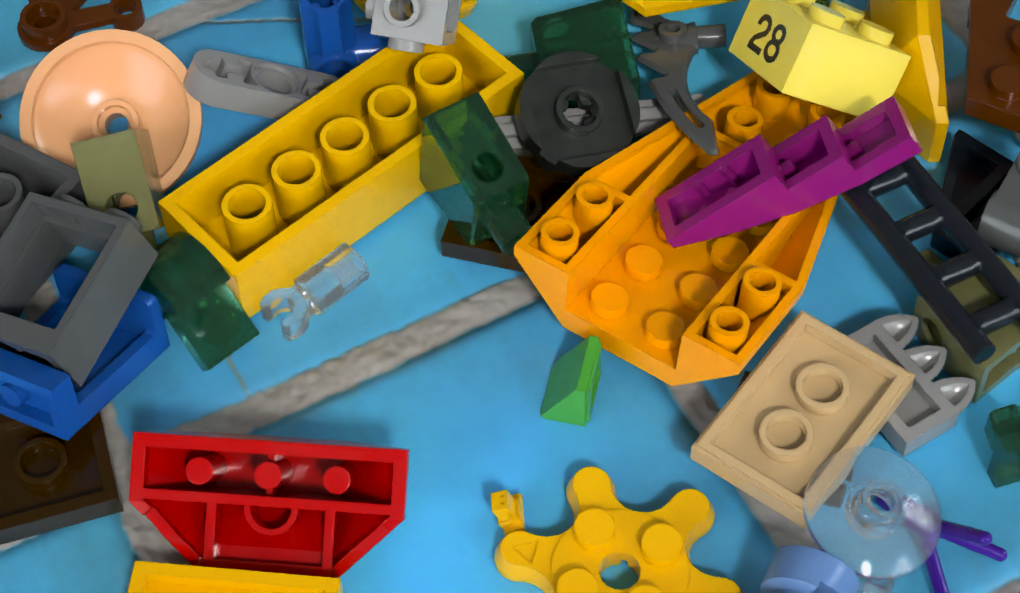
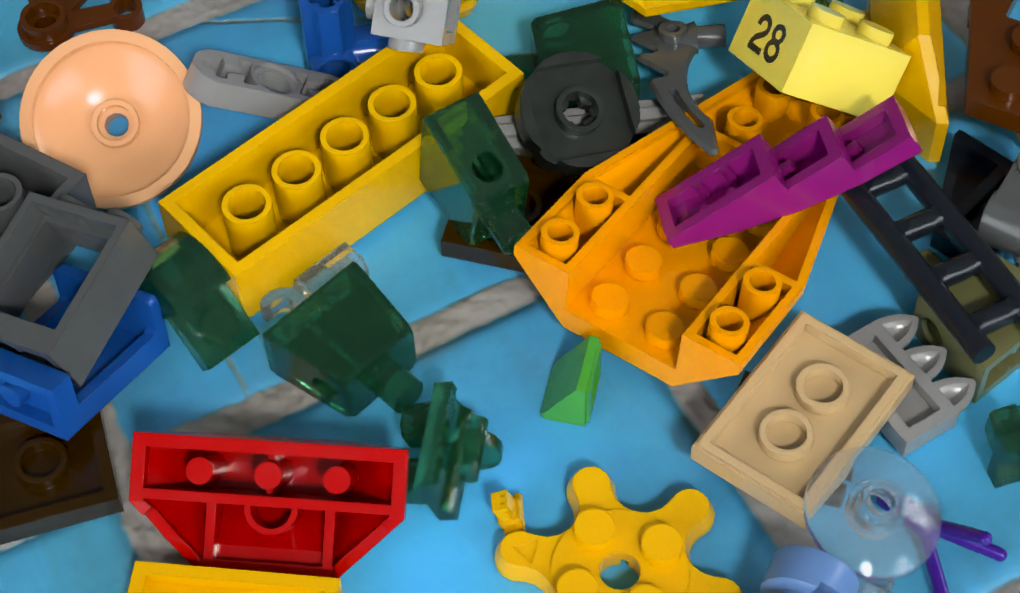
olive torso [70,129,164,269] -> none
none -> clear green torso [262,261,423,417]
none -> clear green hips [400,381,504,521]

